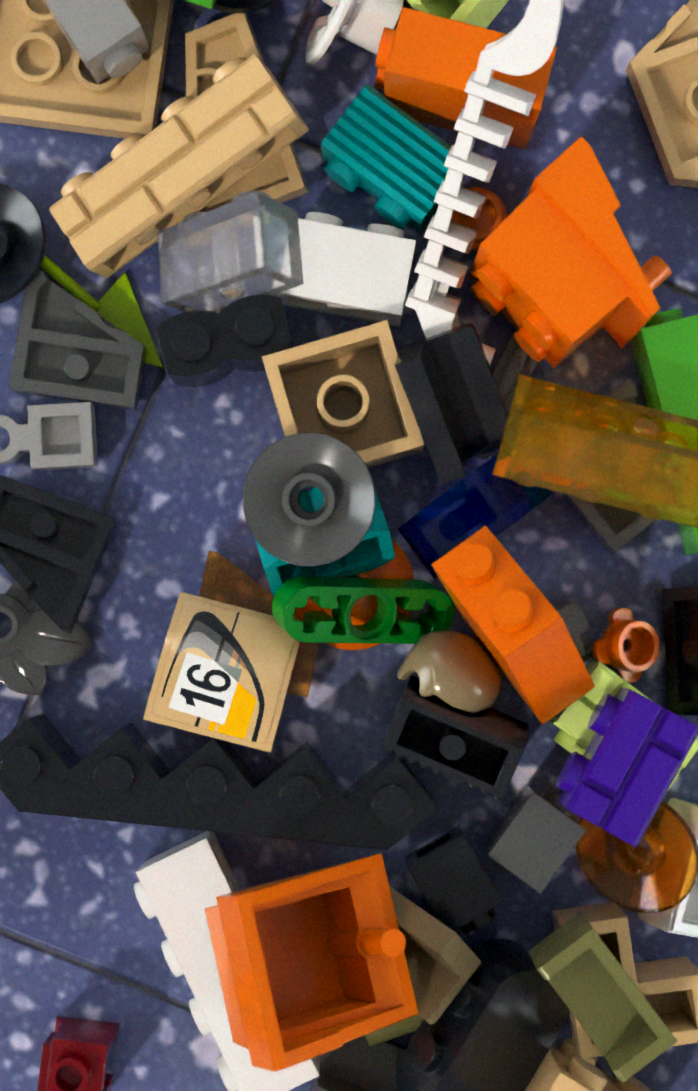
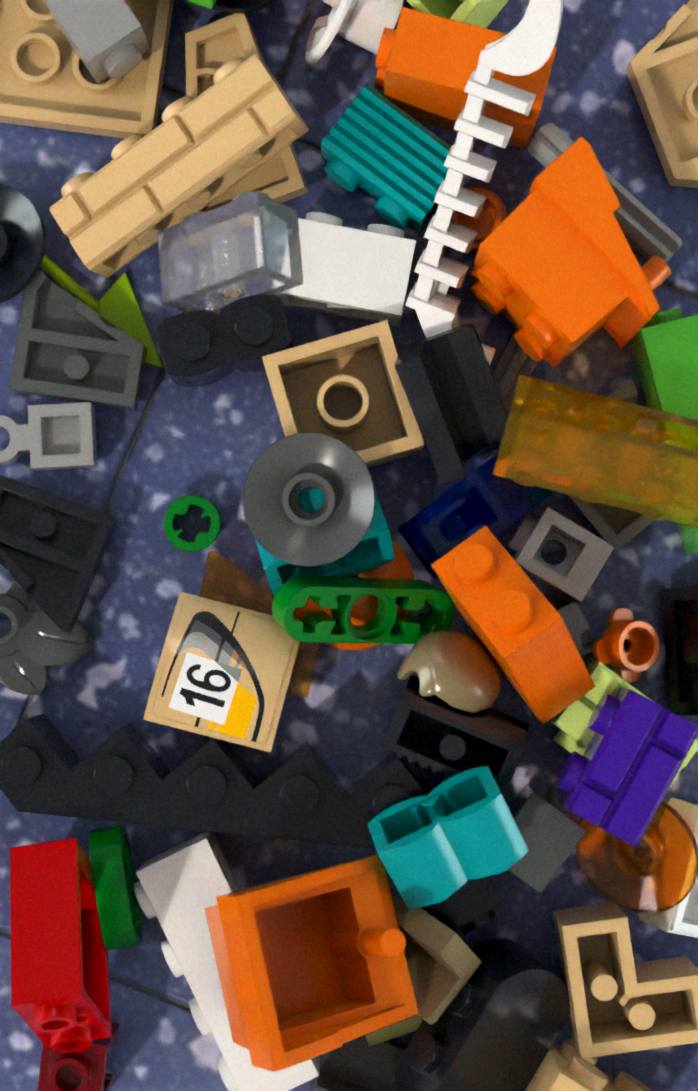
olive panel [528,912,678,1082] -> none
none -> red window [10,837,112,1053]
none -> green beam [89,825,142,951]
none -> green bush [164,495,220,552]
none -> teal brick [367,766,529,909]
none -> light grey brick [507,507,614,602]
none -> light grey axle [527,122,682,263]

